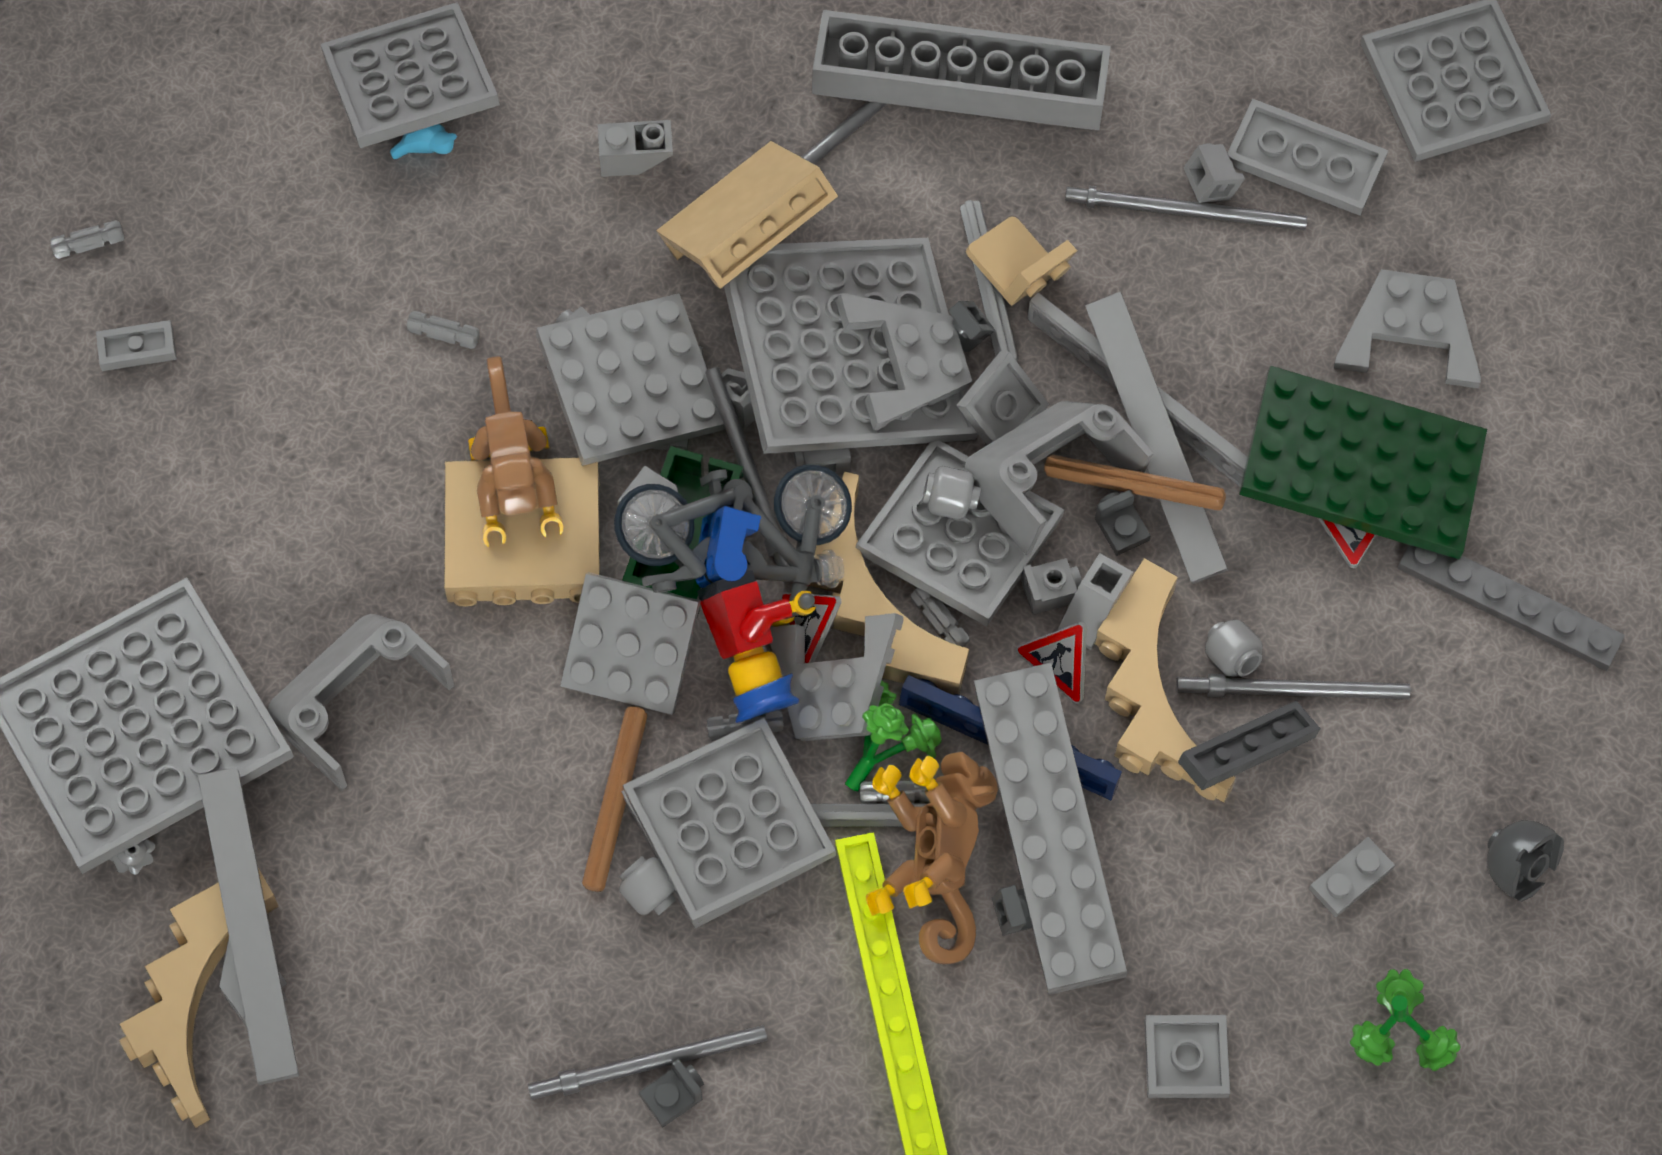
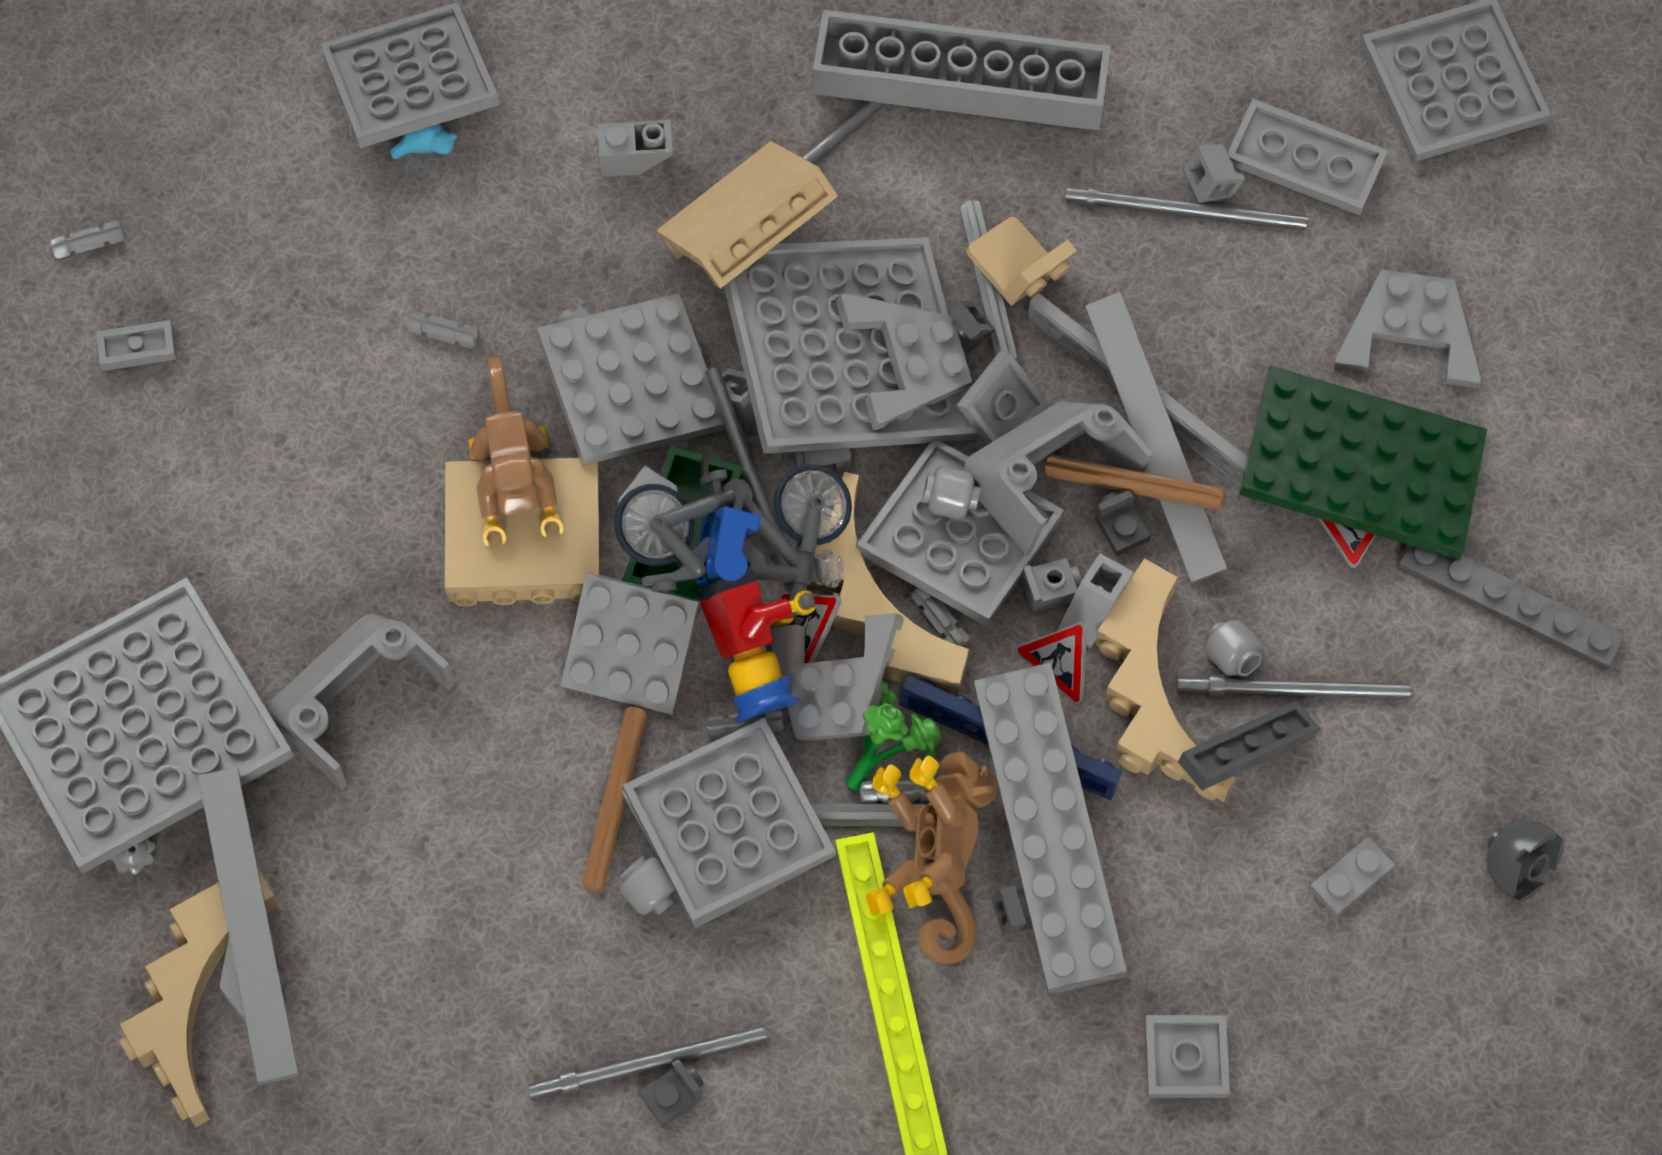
bright green plant [1350,969,1461,1071] -> none

